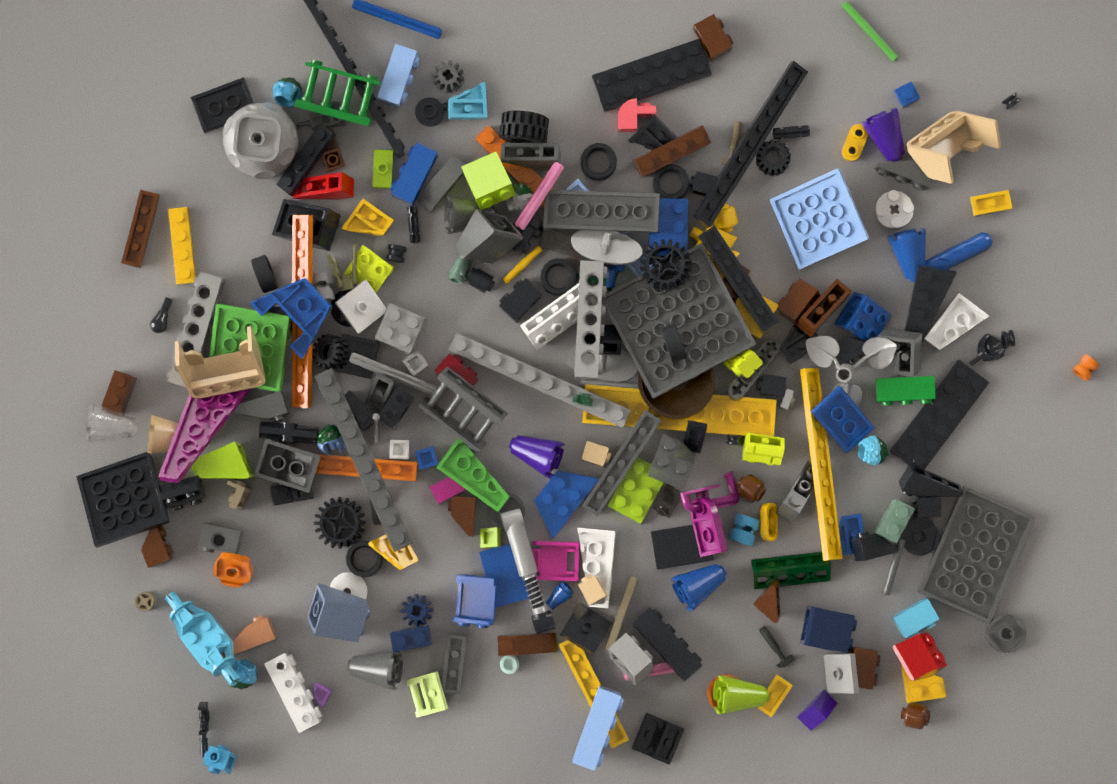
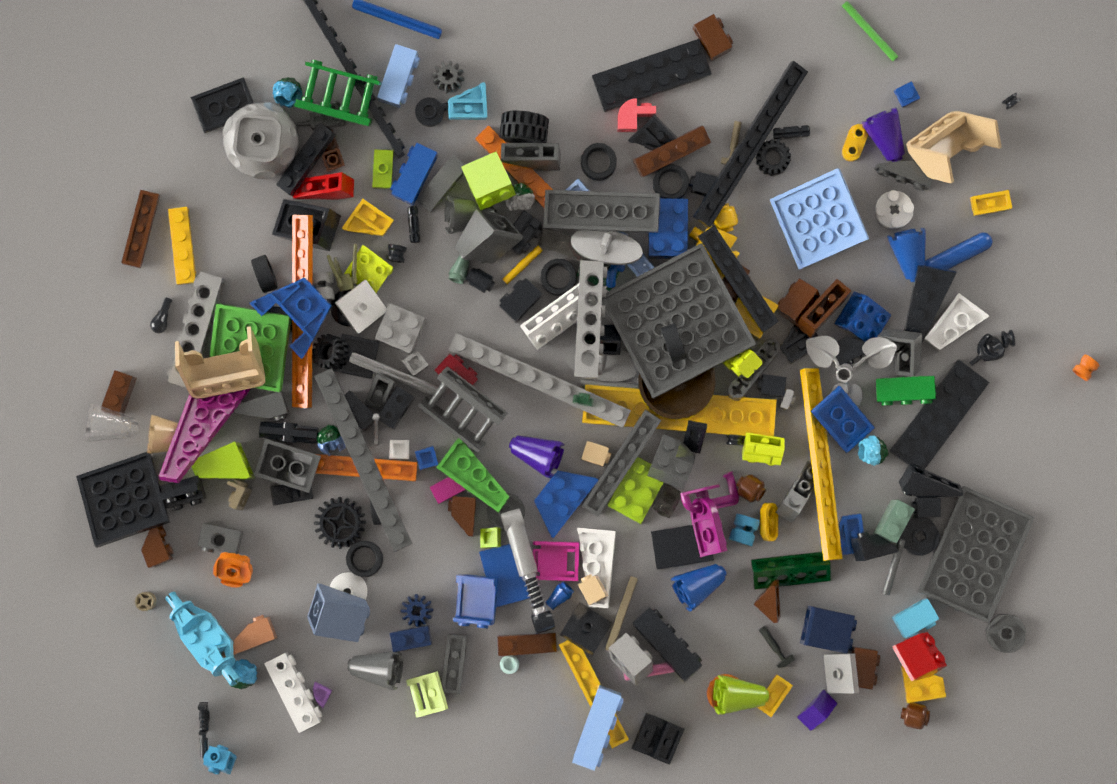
yellow wing [368,534,418,570] -> none
bright pink axle [515,162,564,230] -> none
black gear [640,239,692,291] -> none

